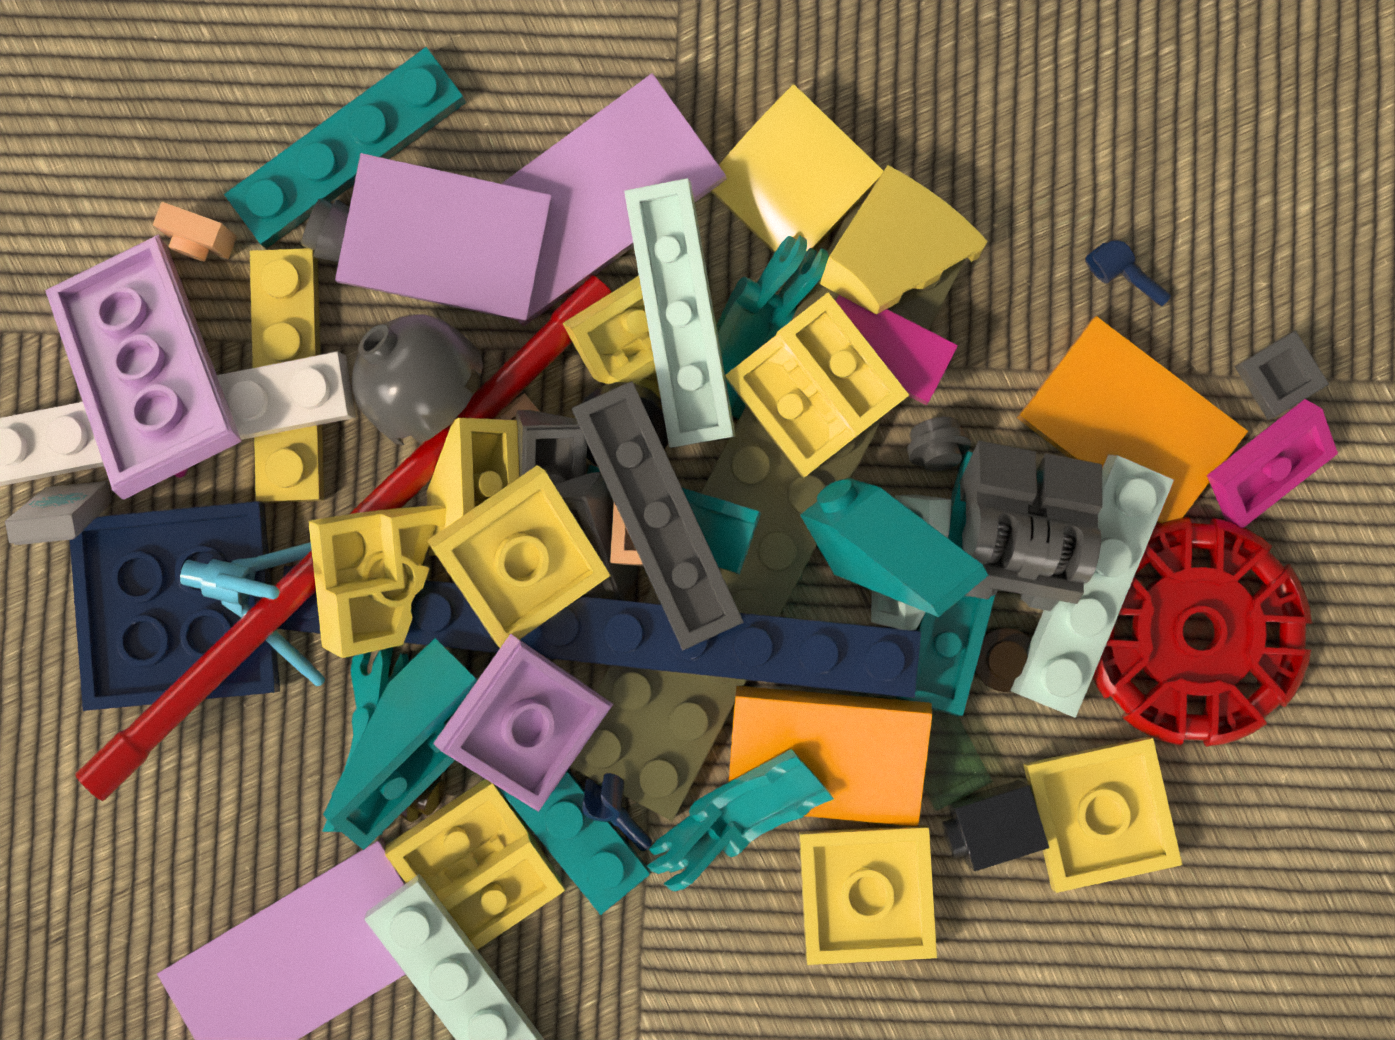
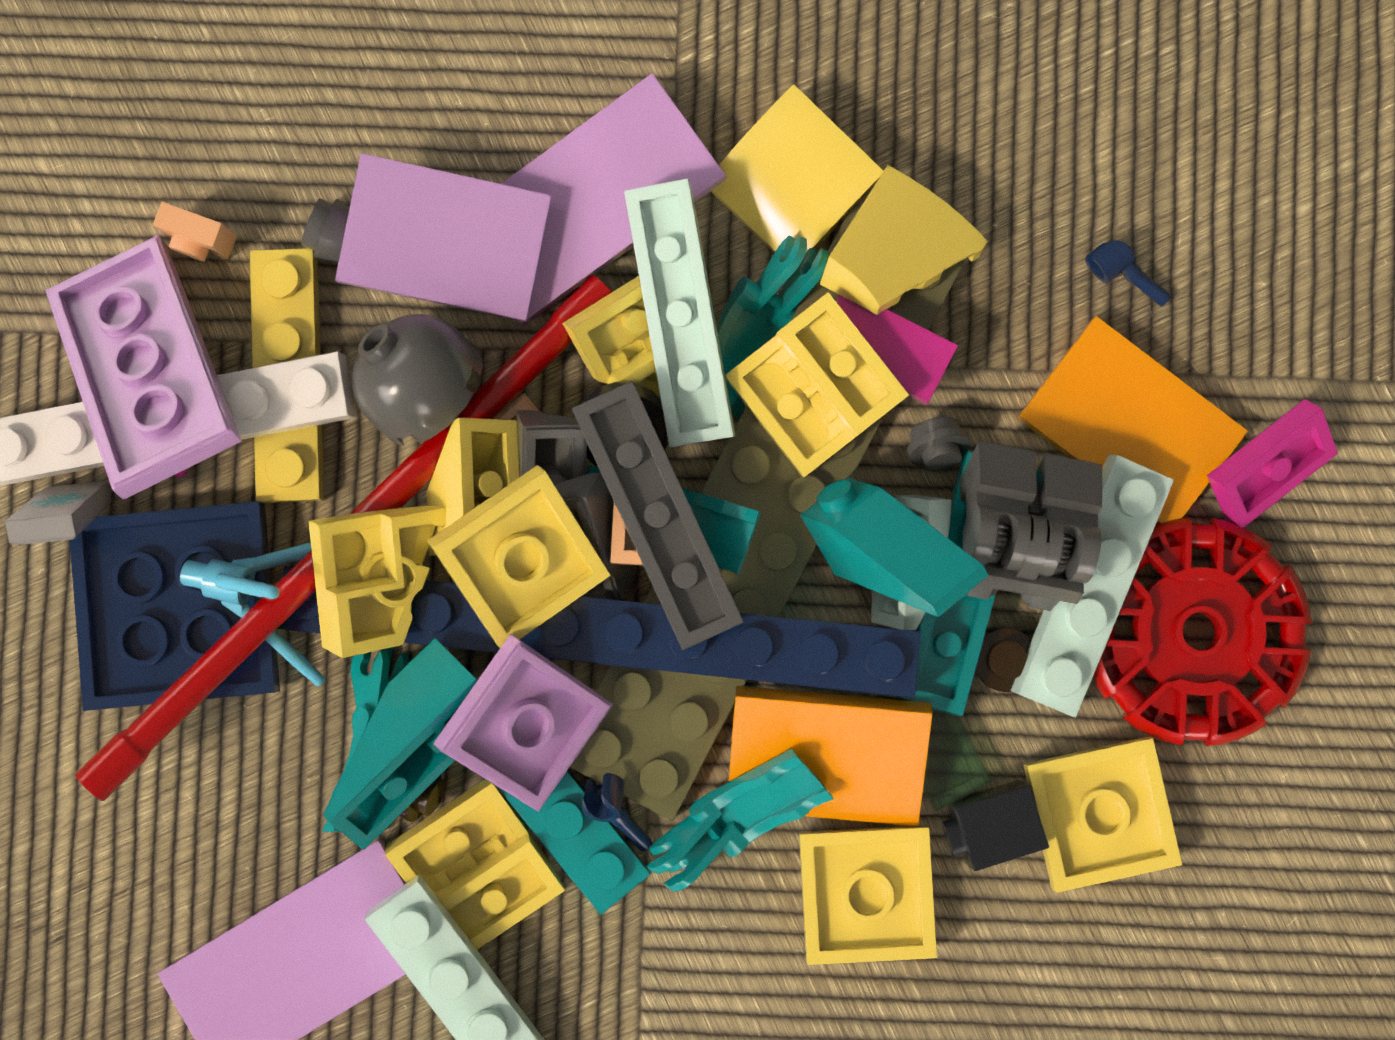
teal plate [224,47,466,249] -> none
dark grey plate [1234,330,1329,420] -> none

